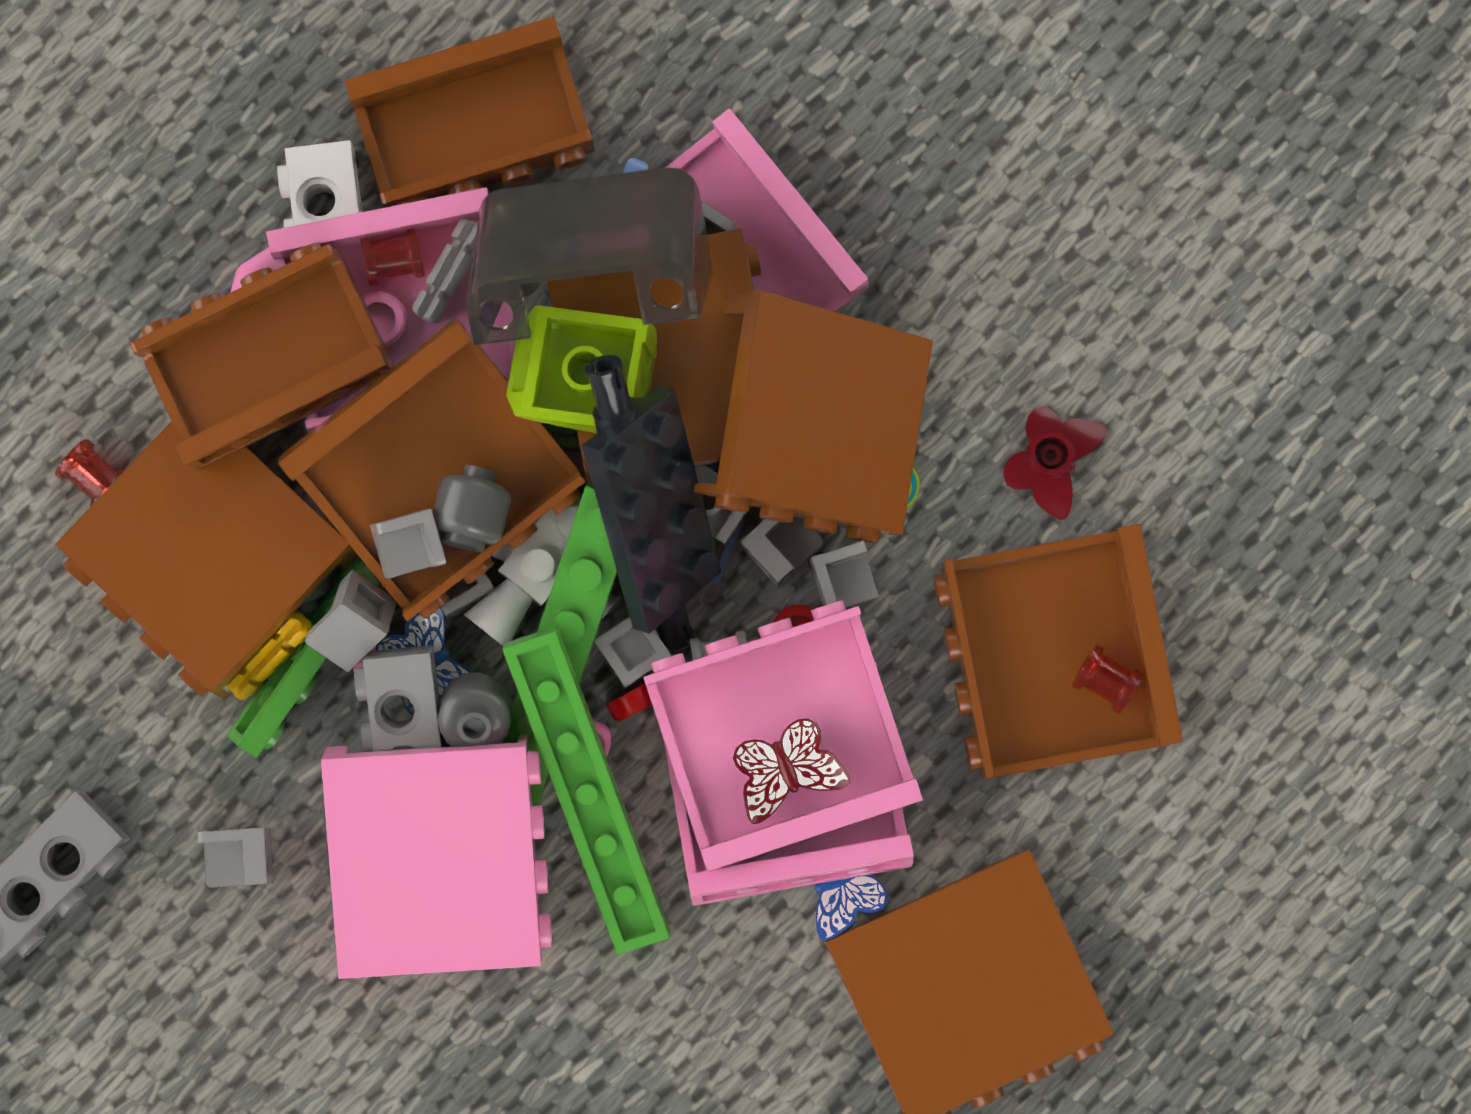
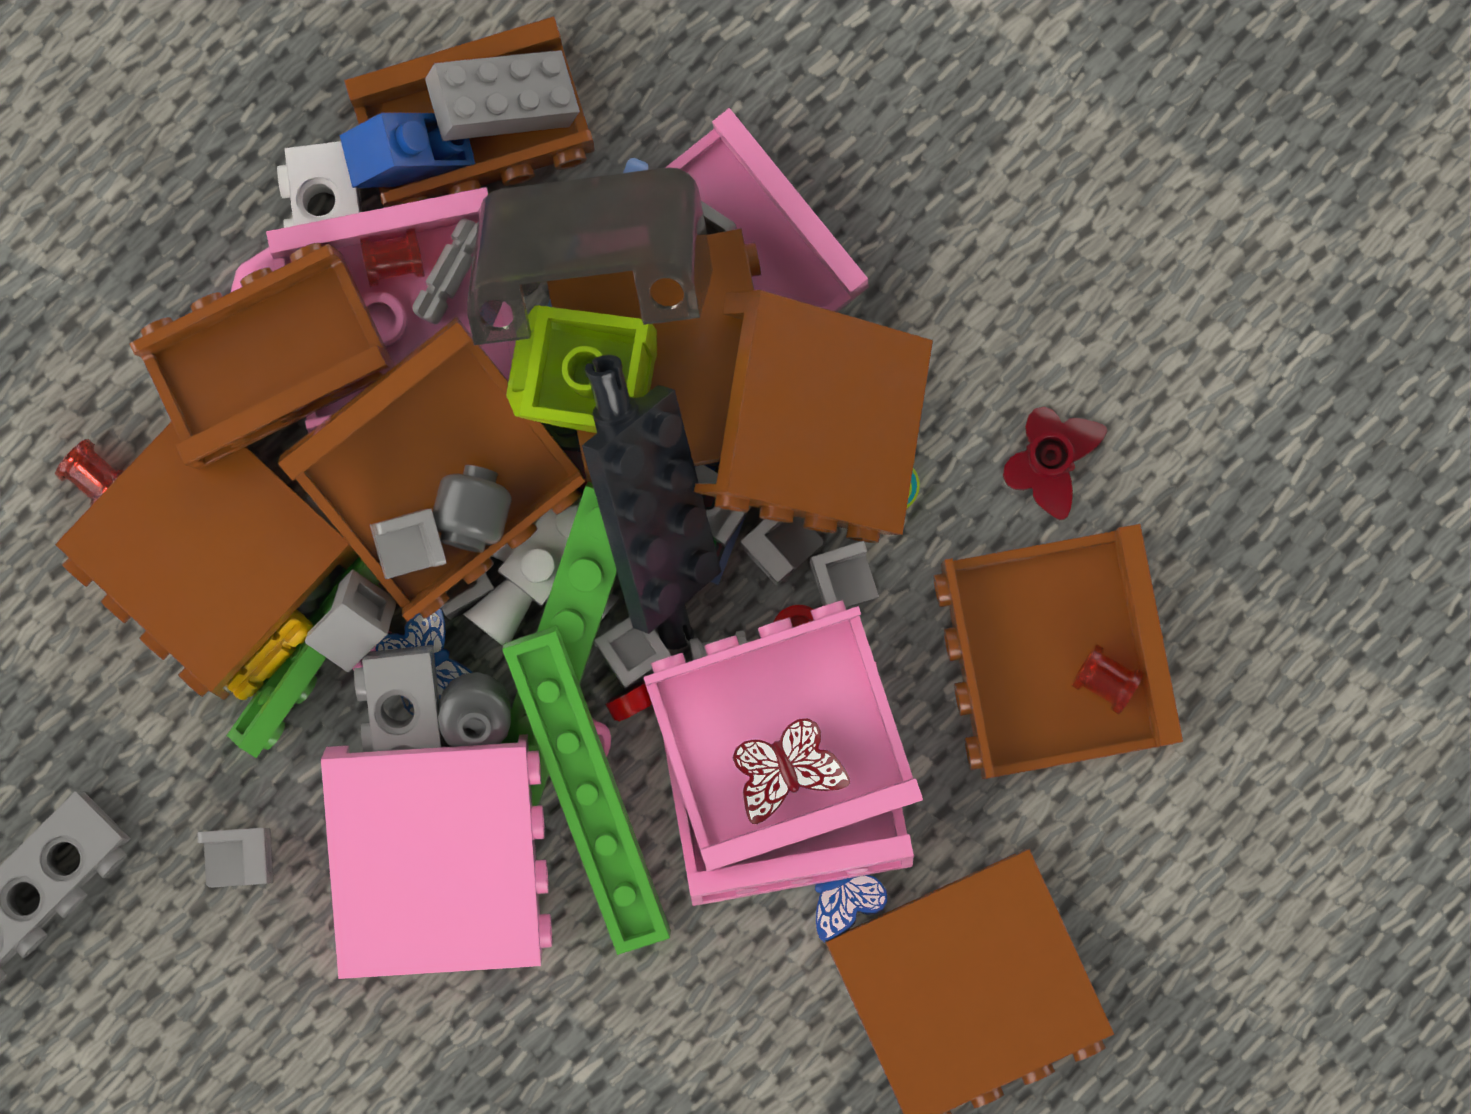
none -> blue slope [339,113,475,188]
none -> light grey piece [425,50,580,141]

